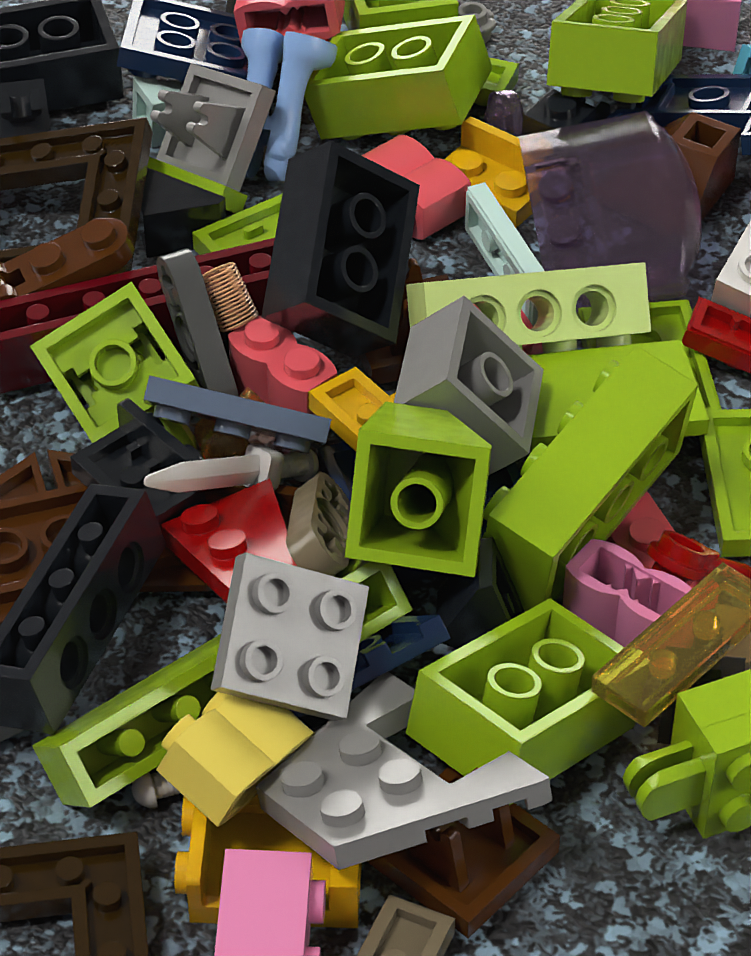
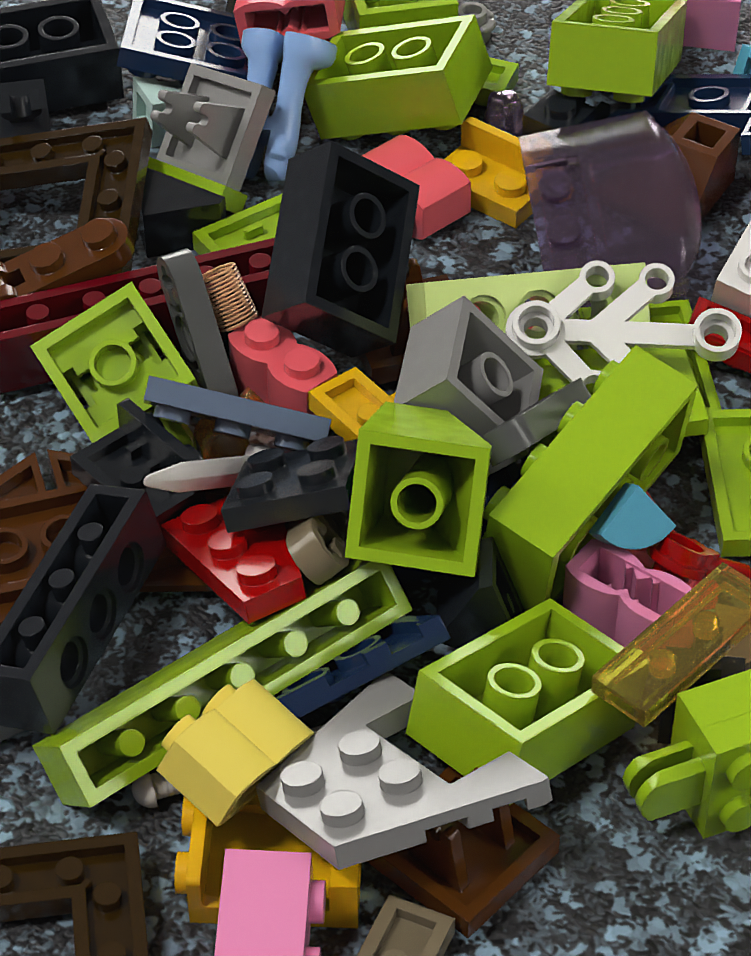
light grey plate [211,553,369,721] -> none
light aqua tile [465,182,544,326] -> none
none -> black plate [221,436,358,533]
none -> dark grey beam [480,377,591,467]
none -> white plant [506,260,742,385]
none -> medium azure tile [588,482,676,549]

